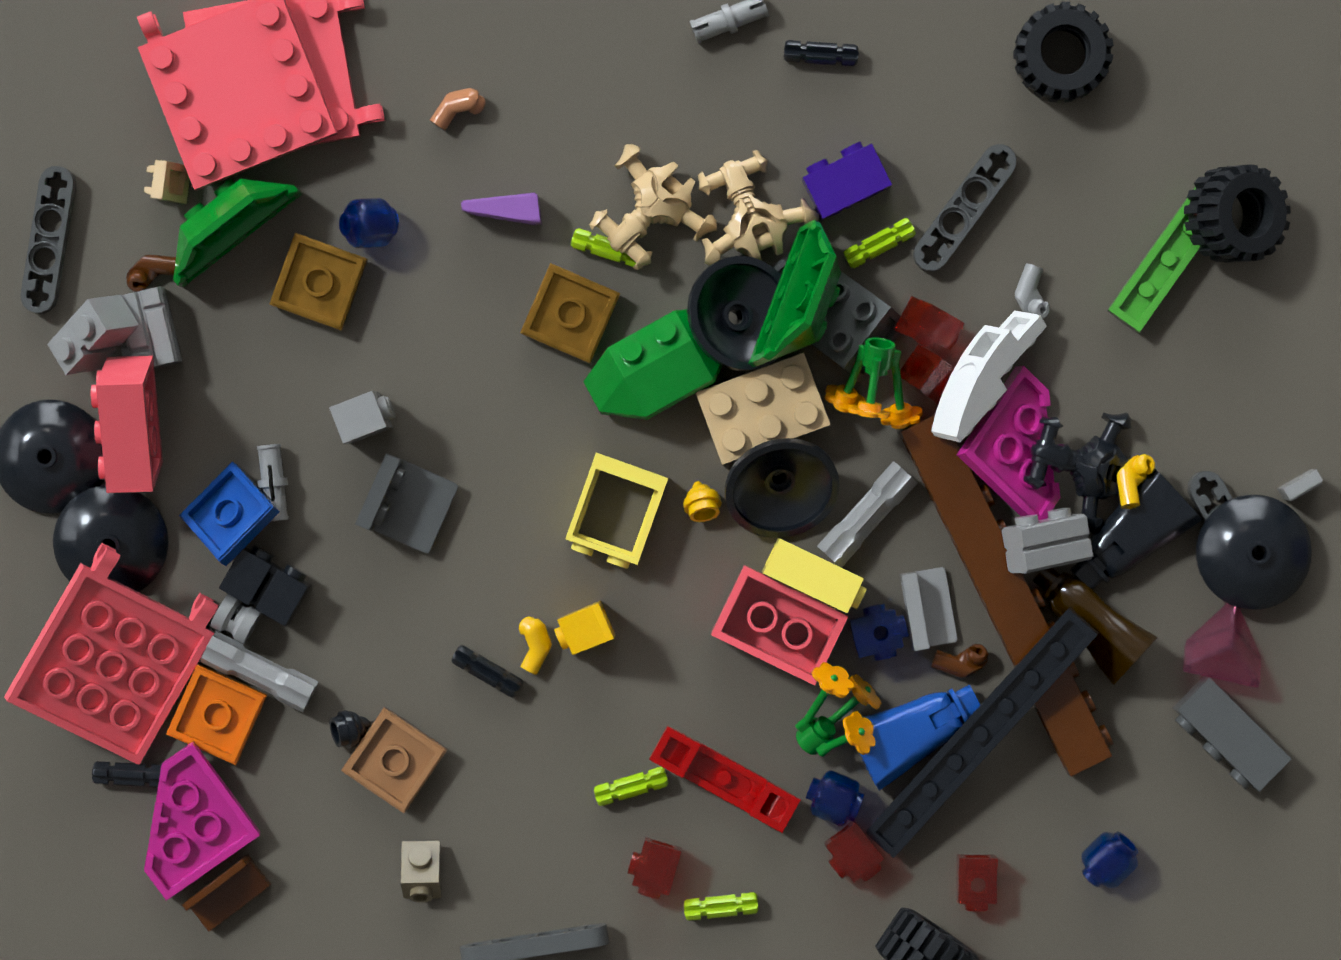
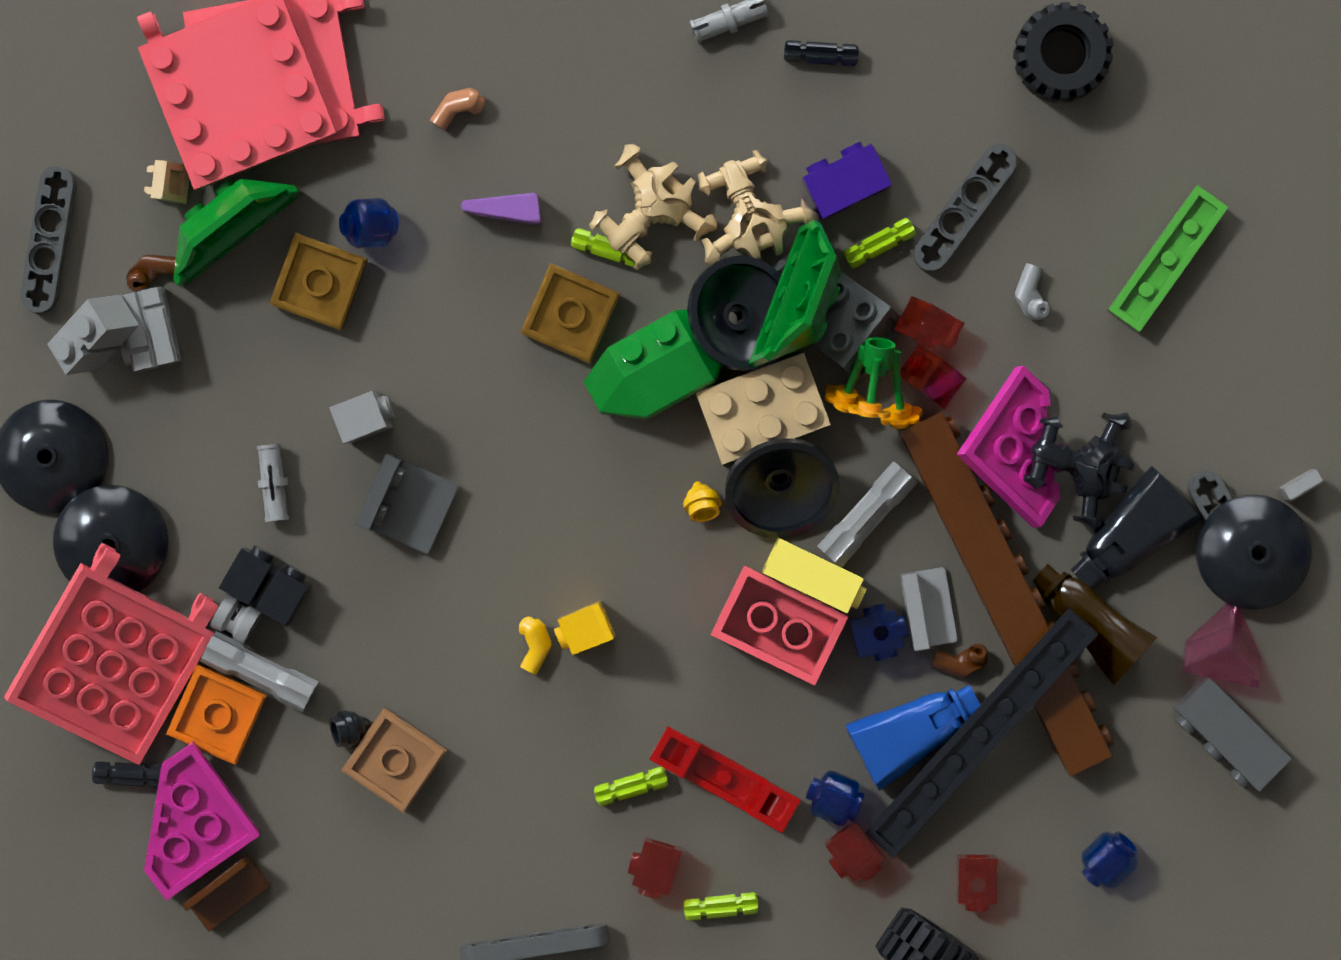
coral brick [91,355,163,493] -> none
blue plate [179,461,280,566] -> none
bracket [401,841,442,903] -> none
black axle [451,645,523,697] -> none
light yellow window [565,452,669,569] -> none
plant [795,662,882,757] -> none
white slope [931,310,1047,442] -> none
light grey brick [1002,508,1093,573] -> none
yellow arm [1117,454,1155,509] -> none
black tyre [1184,164,1291,263] -> none

